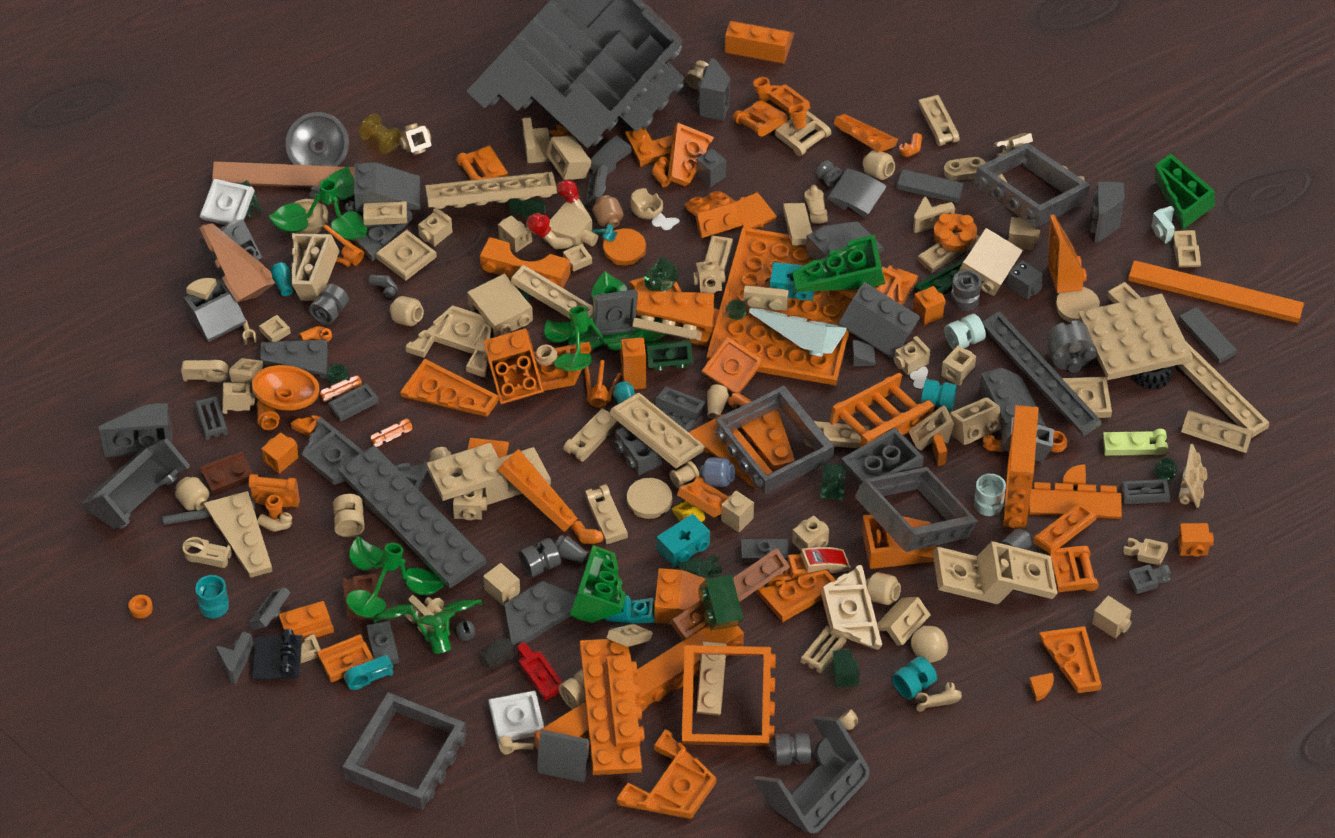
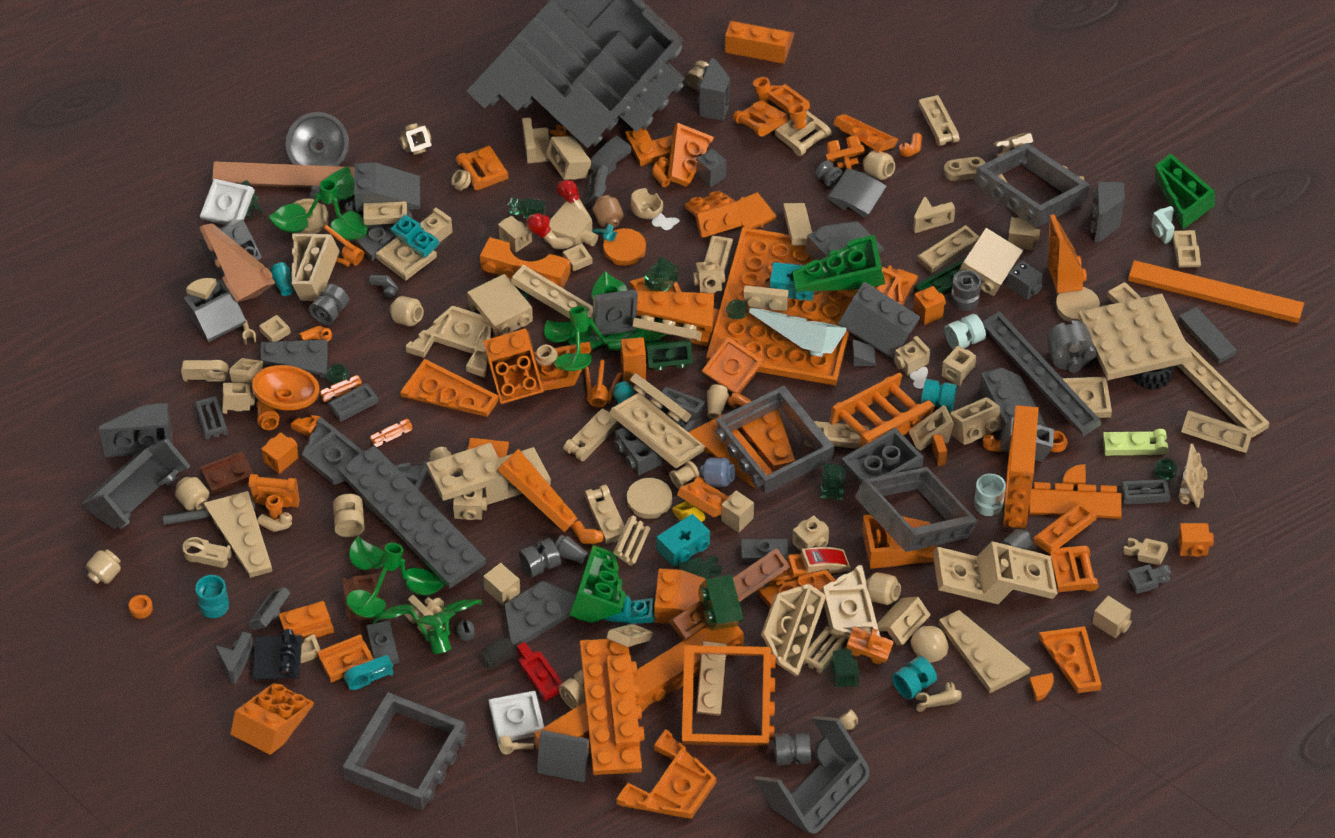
clear yellow hose [359,113,401,154] -> none
tan plate [425,172,557,209] -> none
tan piece [805,185,828,224] -> none
dark grey tile [897,169,964,203] -> none
orange plate [933,213,977,252] -> none
none -> tan head [86,549,121,584]
none -> orange slope [230,682,314,755]
none -> teal slope [391,215,439,258]
none -> tan plate [451,170,471,191]
none -> tan tile [613,516,651,566]
none -> tan plate [630,373,692,423]
none -> tan wedge [761,584,826,676]
none -> orange hips [826,135,865,169]
none -> orange hips [846,626,894,665]
none -> tan wing [939,610,1030,693]

